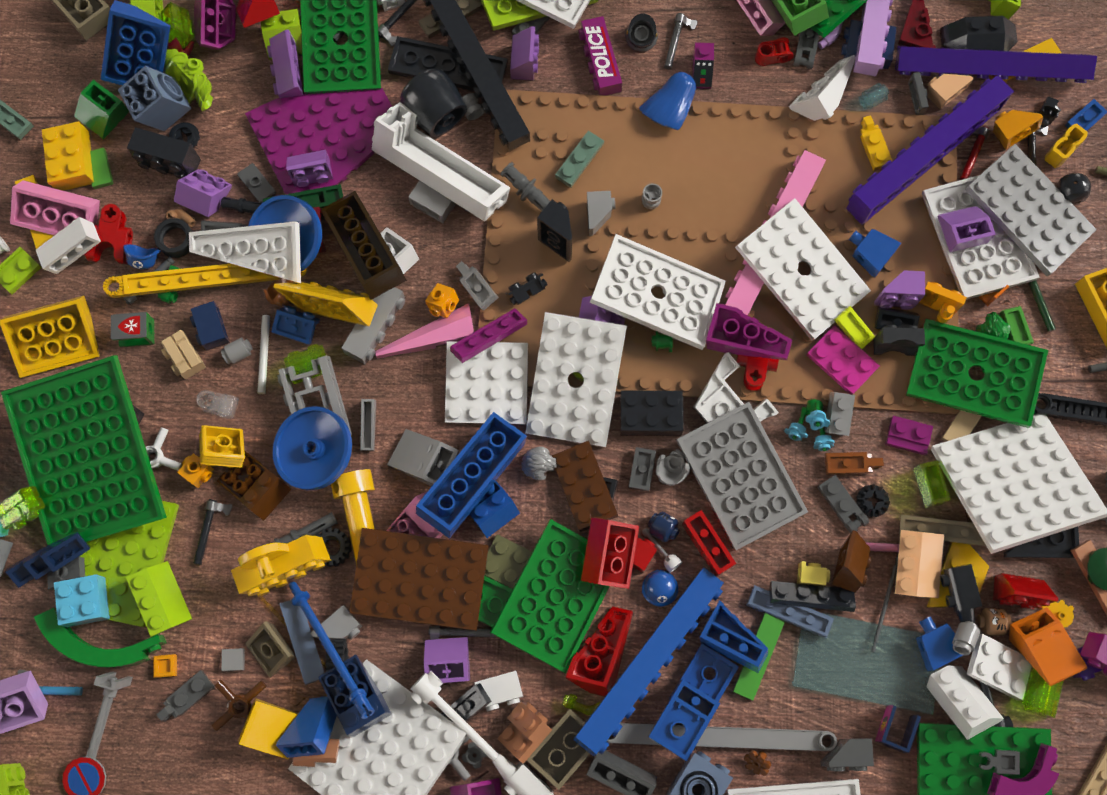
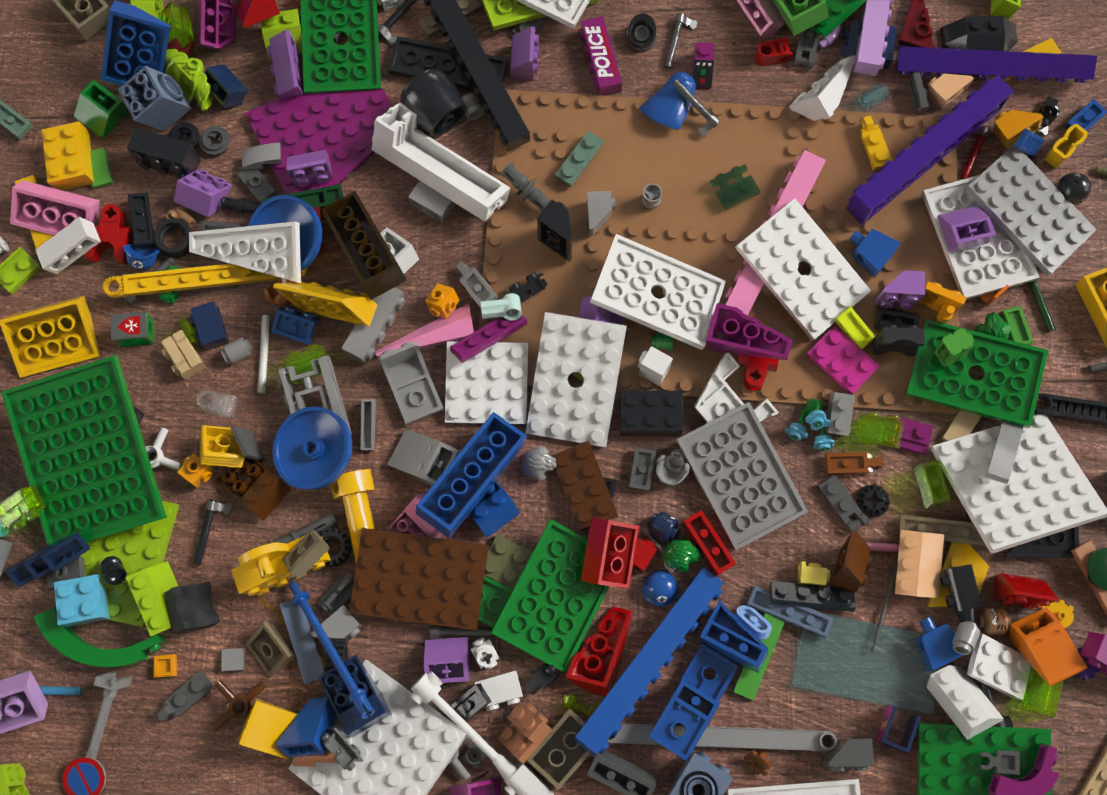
none -> black wheel [100,556,127,585]
none -> black tile [128,193,155,248]
none -> black brick [164,582,220,634]
none -> clear neon green tile [178,318,197,343]
none -> dark grey gear [199,126,231,156]
none -> dark blue brick [204,64,248,108]
none -> dark grey piece [230,426,266,461]
none -> light grey slope [242,143,281,170]
none -> dark tan slope [282,529,329,578]
none -> dark grey hinge [317,571,354,615]
none -> dark grey hinge [320,727,364,771]
none -> light grey bracket [378,341,444,426]
none -> white connector [470,637,500,670]
none -> light aqua piece [481,293,522,321]
none -> black piece [525,663,559,695]
none -> white brick [637,347,673,386]
none -> green hair [662,539,702,573]
none -> dark grey piece [672,79,720,138]
none -> clear green plate [710,164,760,211]
none -> light blue plate [735,605,772,640]
none -> clear neon green brick [856,412,904,448]
none -> bright green brick [935,328,974,368]
none -> light grey slope [986,421,1023,484]
none -> blue slope [1015,128,1044,156]

